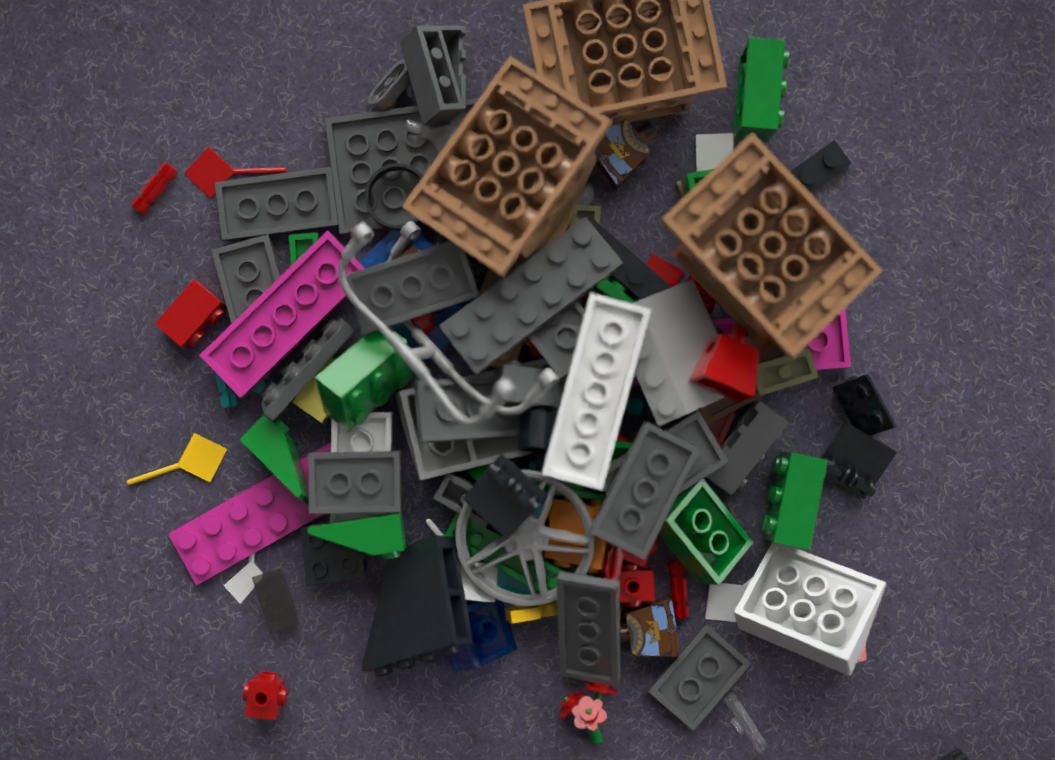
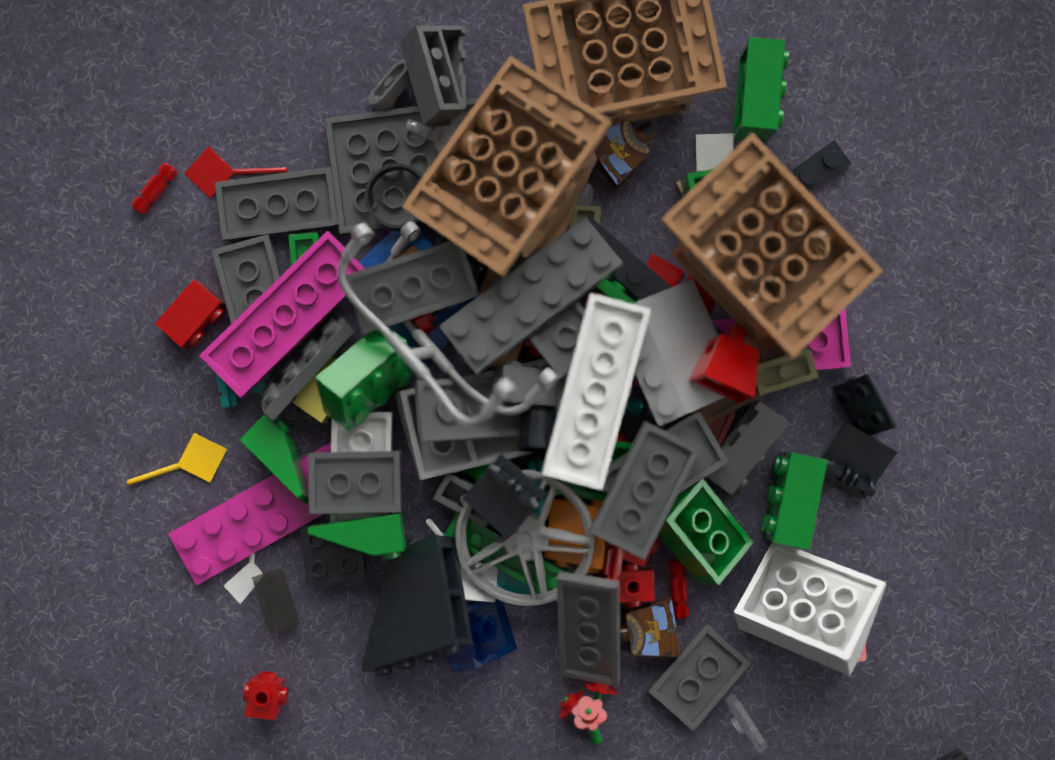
yellow plate [505,601,558,624] -> none
white piece [705,577,753,622] -> none

